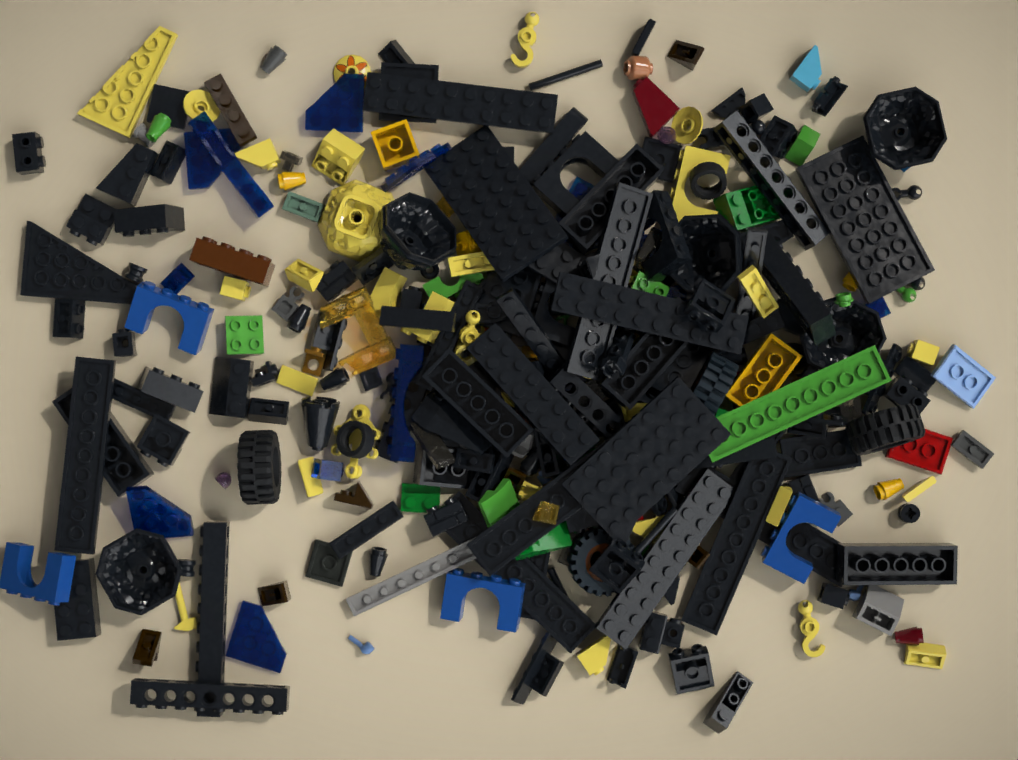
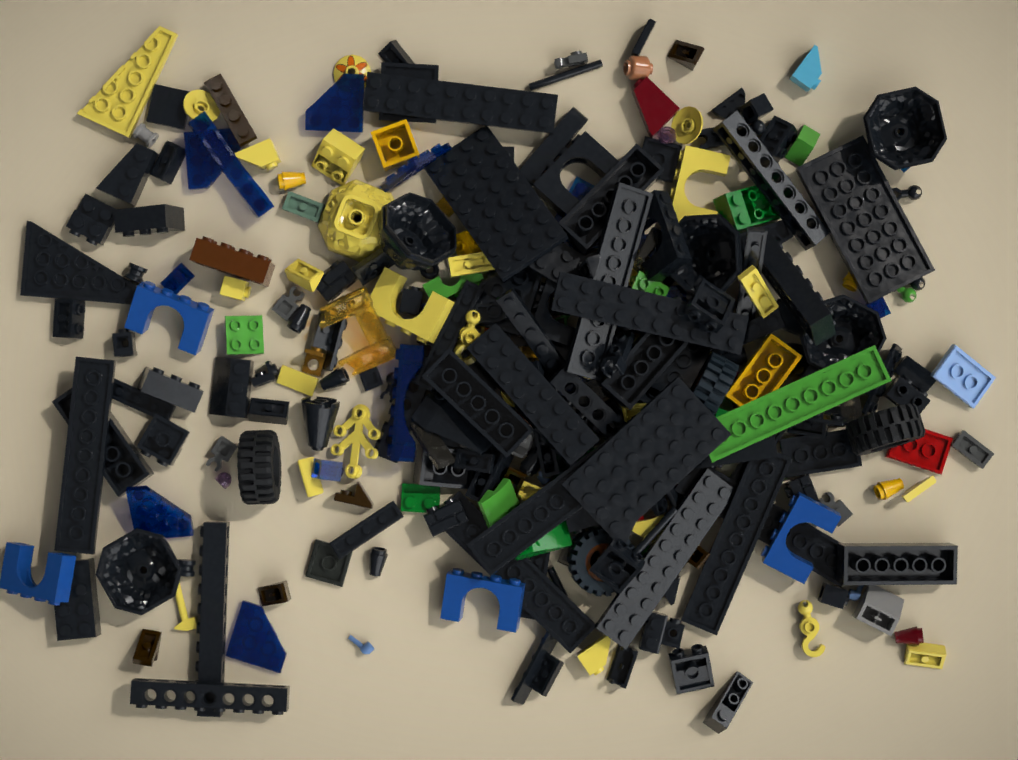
black brick [12,132,46,175] -> none
bright green cone [146,113,171,142] -> none
dark grey cone [261,45,287,74] -> none
clear smoke tile [280,150,303,172] -> none
black tyre [336,421,374,459] -> none
light grey plate [346,537,476,616] -> none
black tile [379,306,457,332] -> none
light yellow piece [511,12,539,68] -> none
clear yellow slope [533,501,559,525] -> none
black tyre [689,162,727,200] -> none
light yellow slope [766,486,792,527] -> none
black hinge [811,76,848,117] -> none
bright green plate [834,292,854,307] -> none
black wheel [898,503,920,523] -> none
light yellow brick [907,339,940,366] -> none
none -> dark grey plate [206,436,238,472]
none -> dark grey plate [554,51,588,69]

